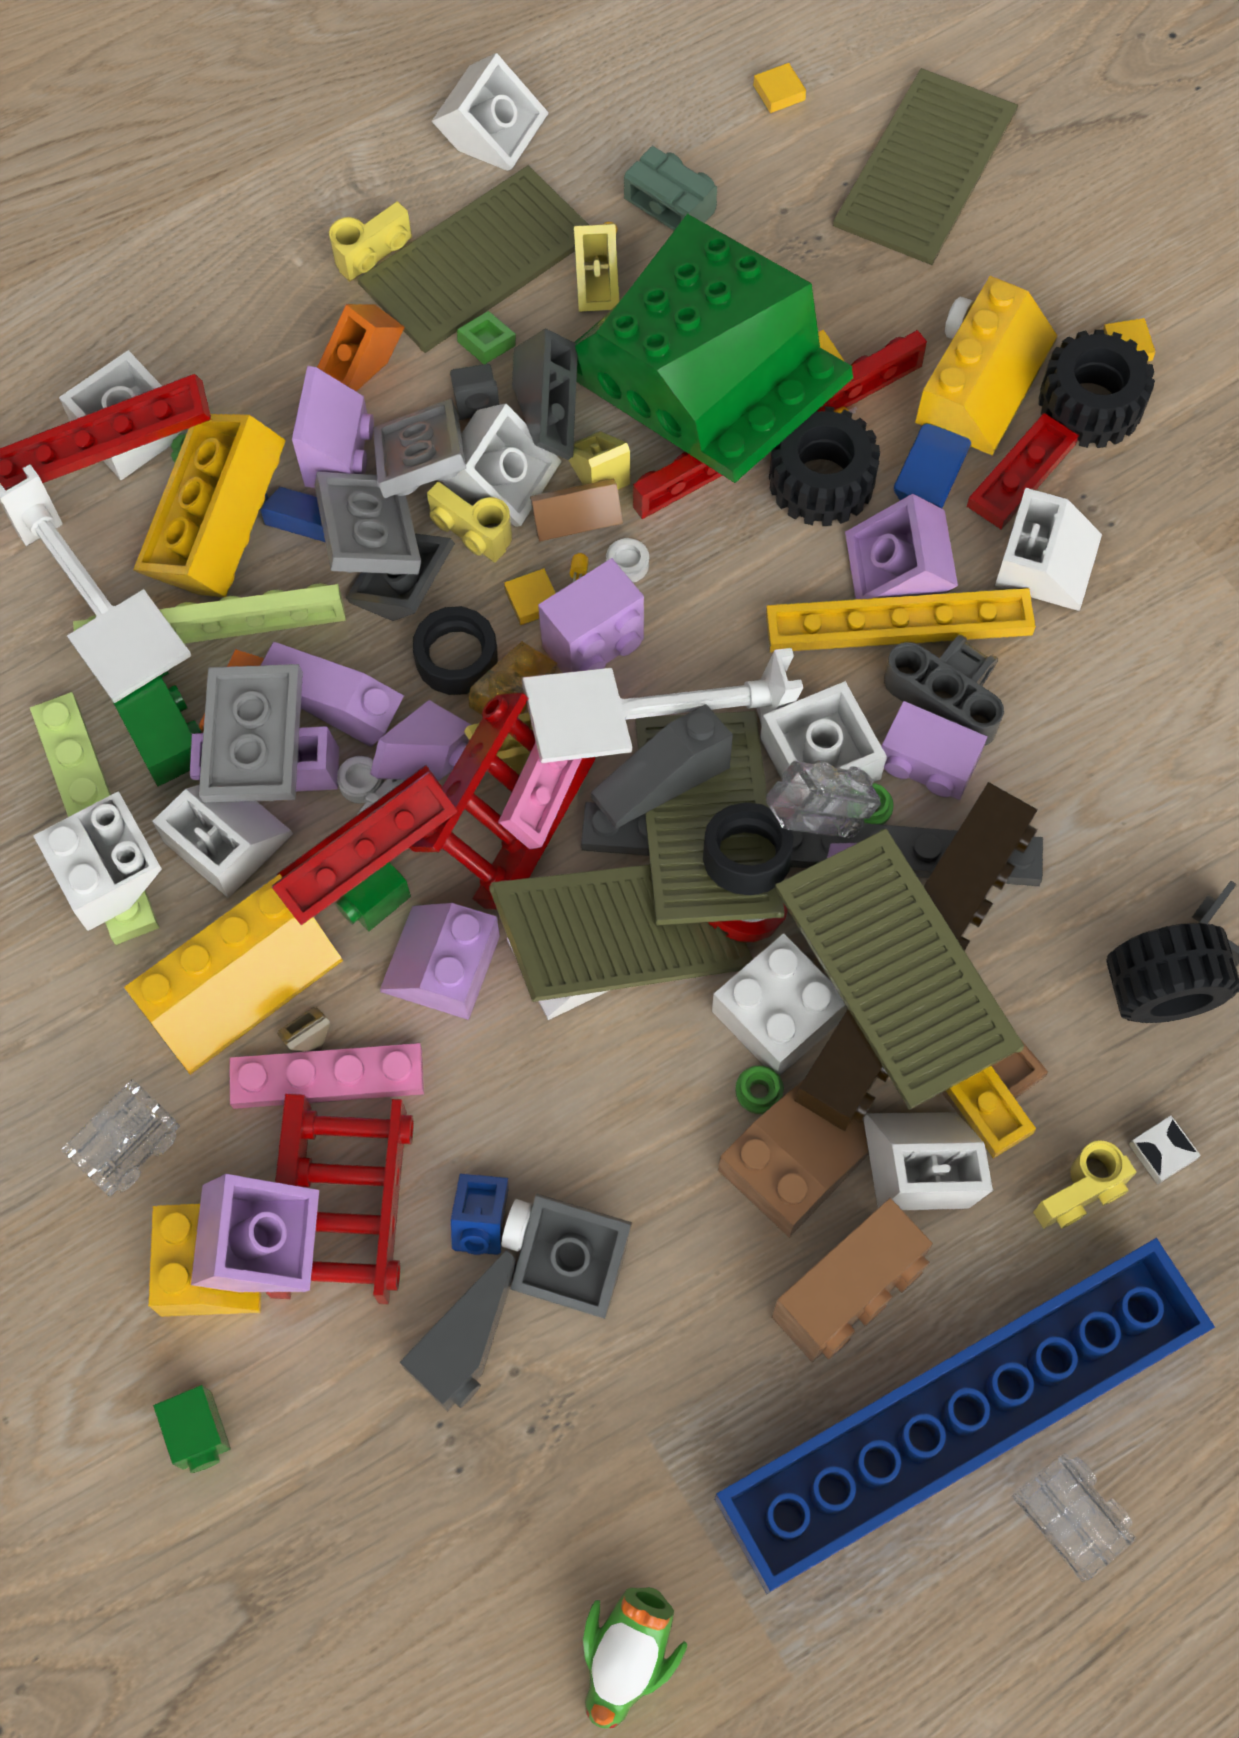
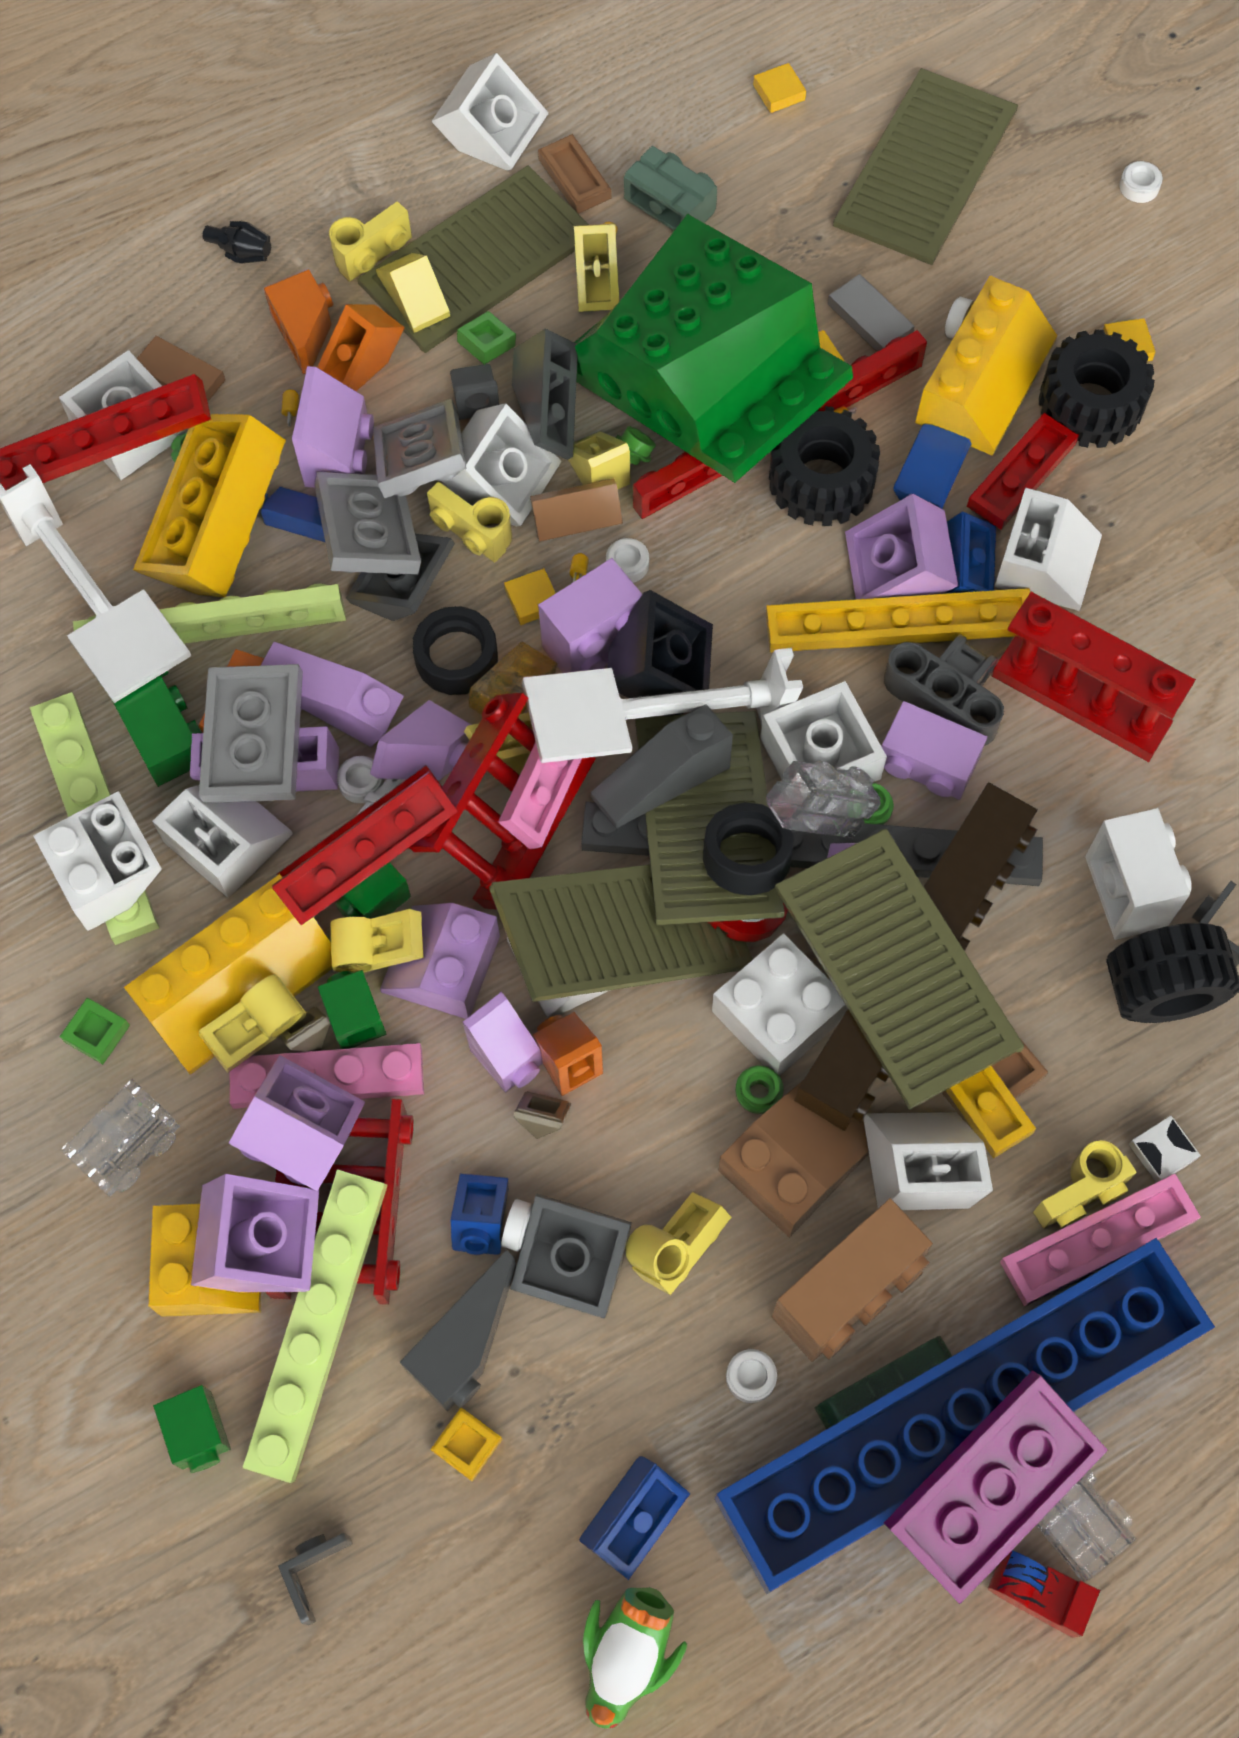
none -> bright green plate [59,998,130,1065]
none -> medium nougat tile [137,336,225,402]
none -> light yellow plate [199,974,306,1073]
none -> black piece [202,221,271,264]
none -> lavender slope [229,1055,365,1191]
none -> yellowish green plate [243,1170,388,1483]
none -> orange slope [264,269,333,374]
none -> dark grey bracket [278,1533,353,1626]
none -> yellow piece [281,389,299,426]
none -> green brick [318,970,387,1049]
none -> light yellow plate [330,909,423,973]
none -> light yellow slope [376,253,450,333]
none -> yellow tile [430,1407,503,1482]
none -> lavender slope [463,992,542,1093]
none -> dark tan slope [514,1091,571,1139]
none -> orange slope [532,1012,603,1096]
none -> medium nougat tile [538,134,612,214]
none -> blue slope [579,1456,690,1580]
none -> black slope [607,590,713,716]
none -> bright green plate [616,426,656,465]
none -> light yellow plate [626,1192,732,1295]
none -> white tile [726,1349,777,1403]
none -> clear green beam [814,1336,952,1429]
none -> light grey tile [828,274,915,351]
none -> plate [884,1371,1108,1604]
none -> blue slope [943,511,996,594]
none -> red leg [988,1550,1101,1638]
none -> red fence [992,591,1196,762]
none -> bright pink plate [1000,1174,1201,1307]
none -> white brick [1085,808,1191,940]
none -> white tile [1119,161,1163,203]

